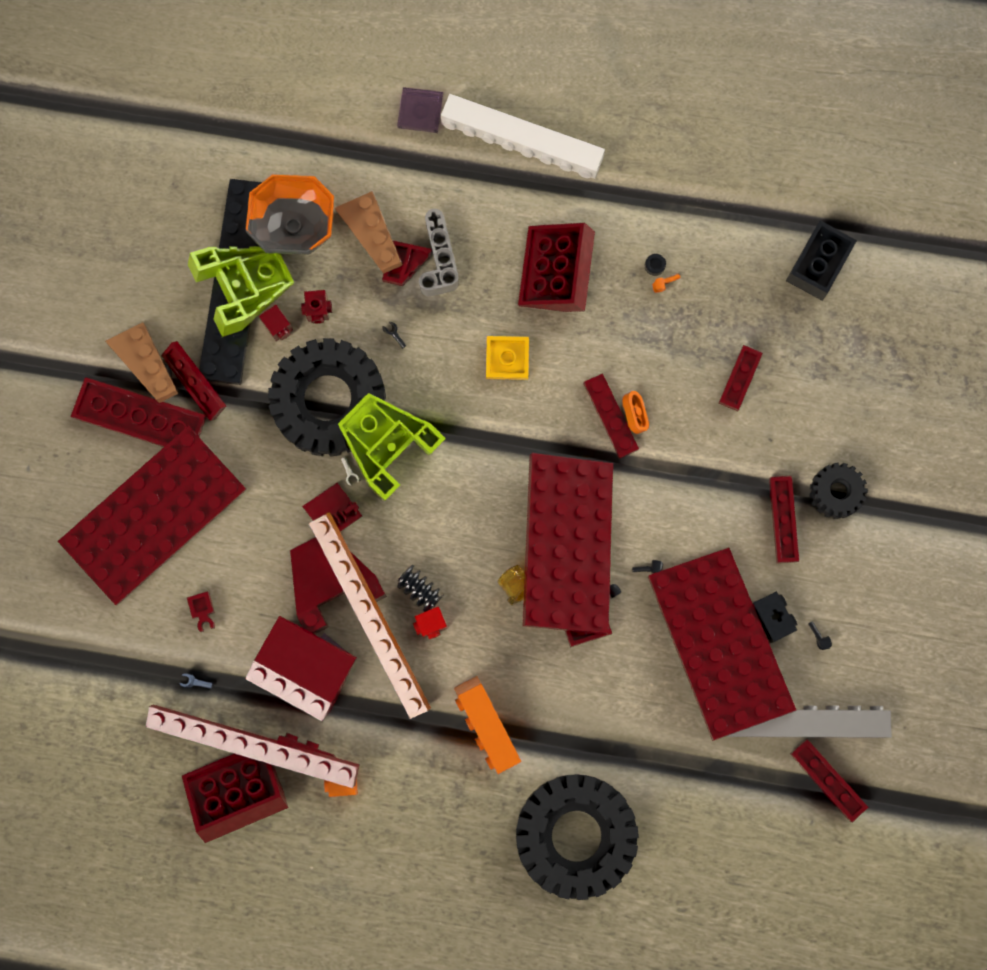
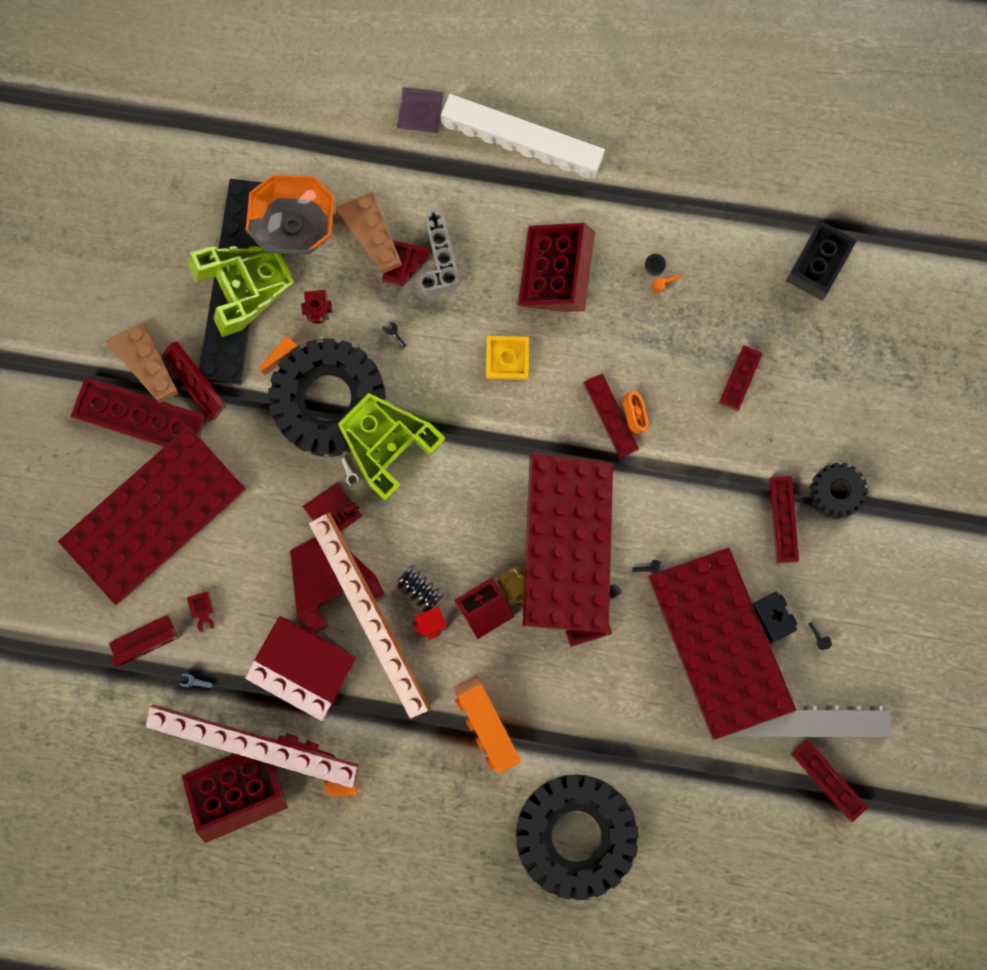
dark red brick [259,305,293,342] -> none
none -> dark red panel [109,615,179,667]
none -> orange slope [259,336,298,376]
none -> dark red slope [455,578,515,640]

